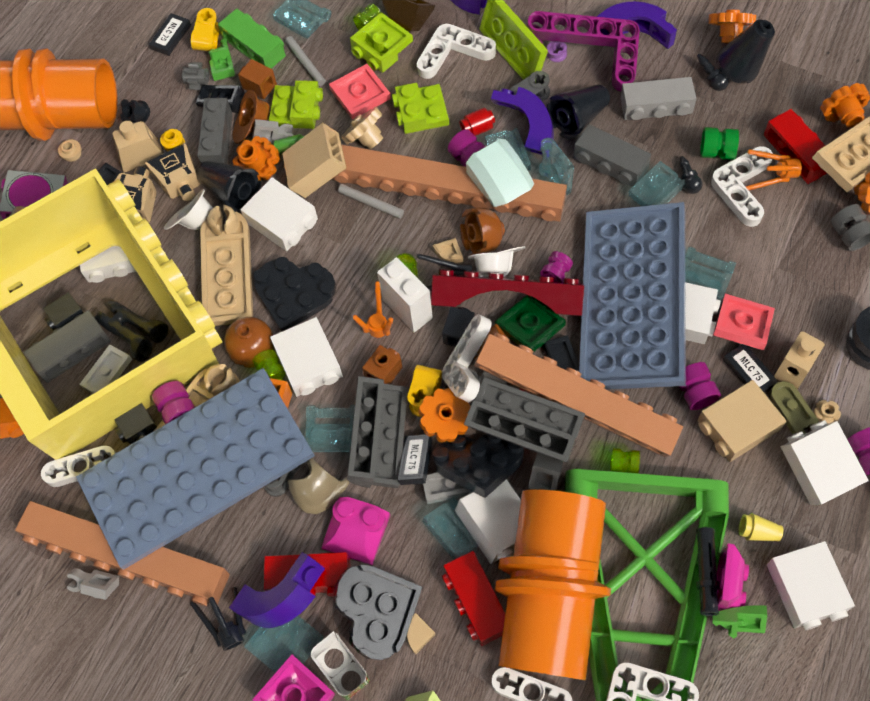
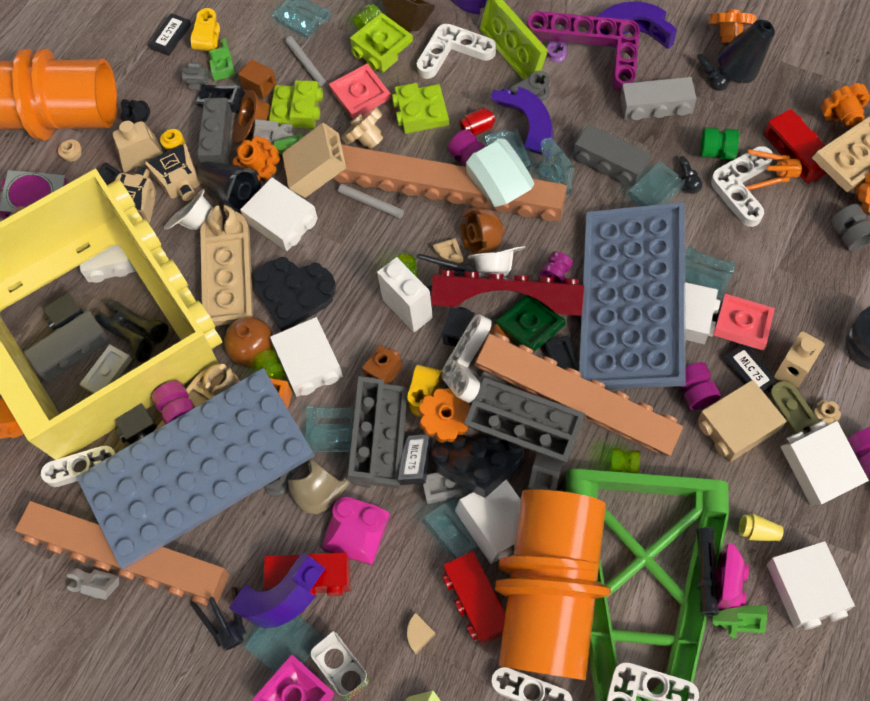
bright green brick [218,9,286,68] -> none
plate [333,565,422,660] -> none
orange plant [353,281,393,338] -> none
black cone [546,84,610,139] -> none

